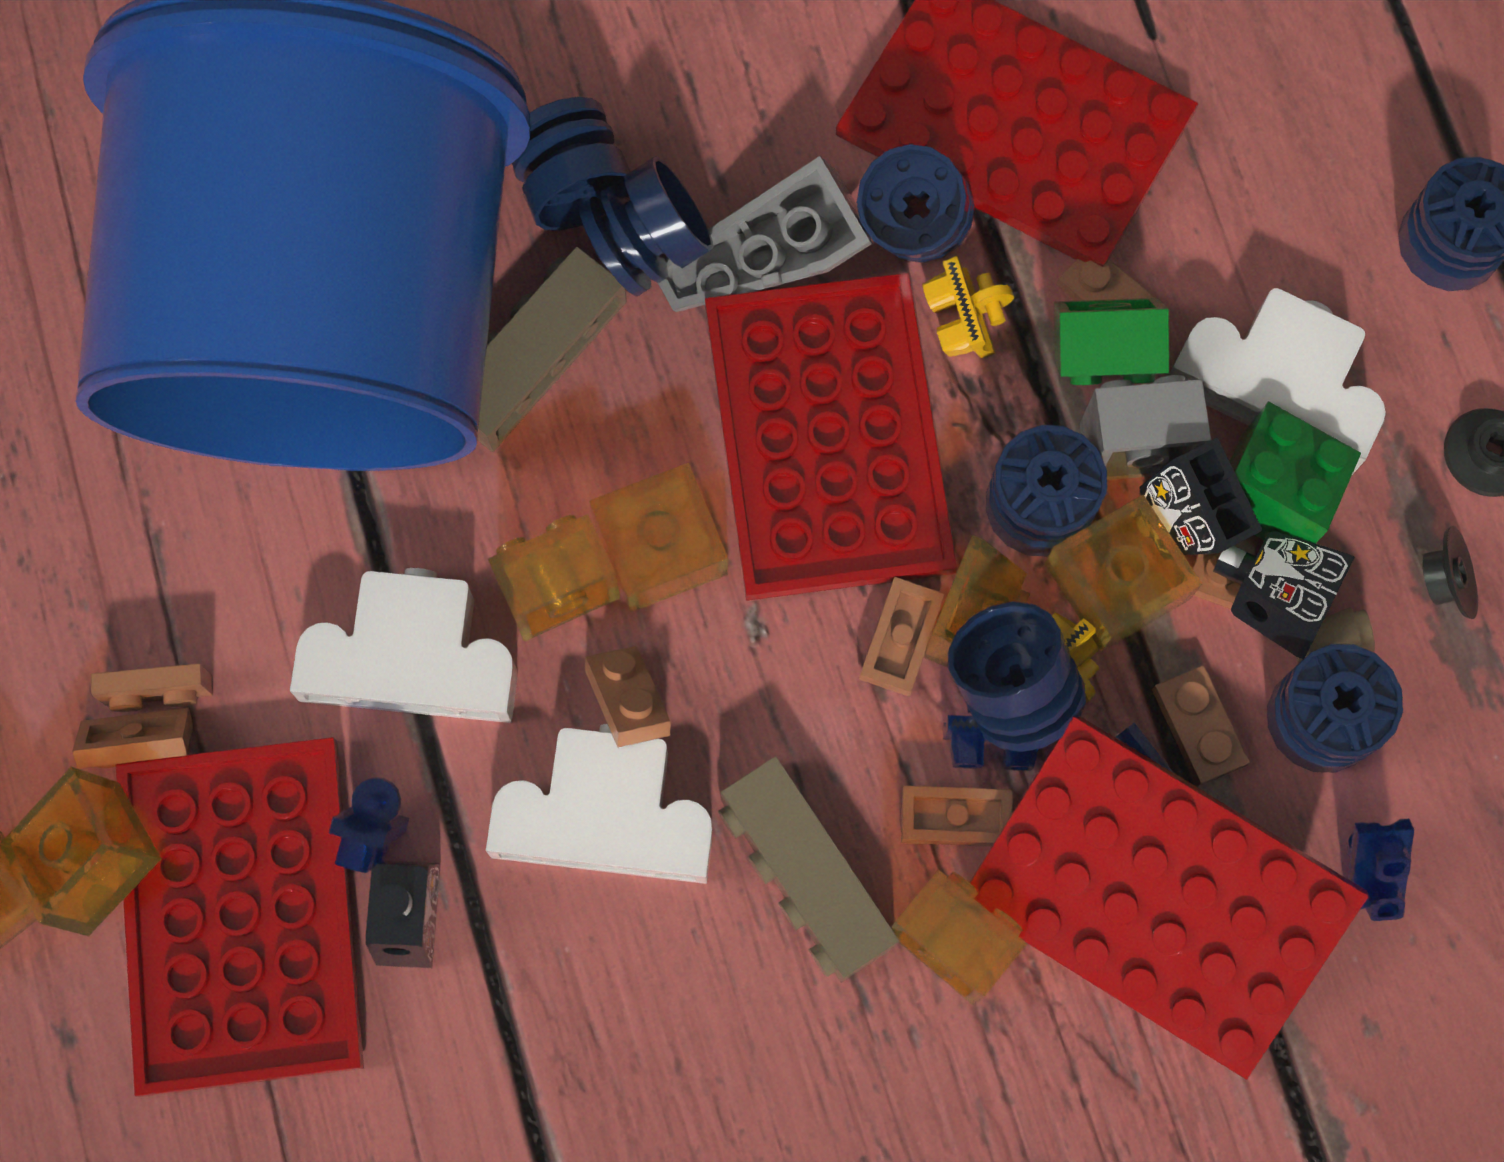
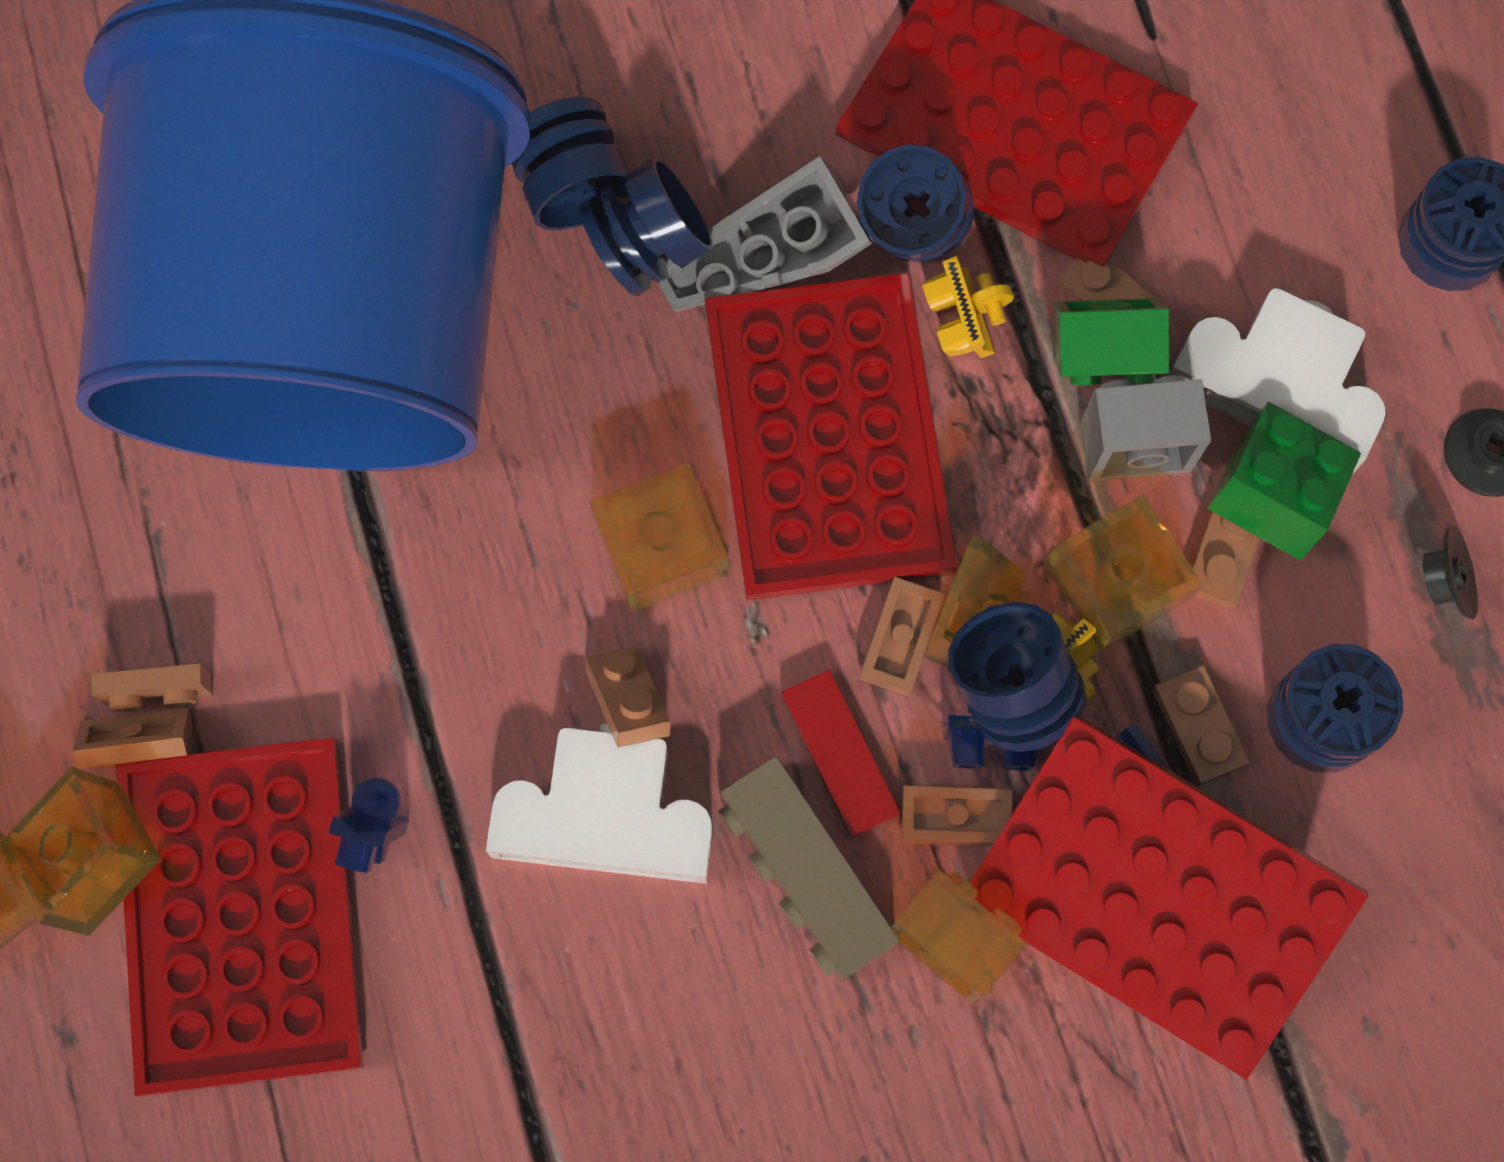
white brick [290,568,517,723] -> none
black torso [365,861,440,968] -> none
dark tan brick [477,247,627,452] -> none
clear yellow brick [488,514,620,642] -> none
dark blue wheel [986,425,1107,557] -> none
black torso [1140,437,1263,556] -> none
black torso [1213,531,1355,660] -> none
tan cone [1296,607,1375,662] -> none
clear blue hips [1347,819,1414,921] -> none
none -> red tile [781,669,901,839]

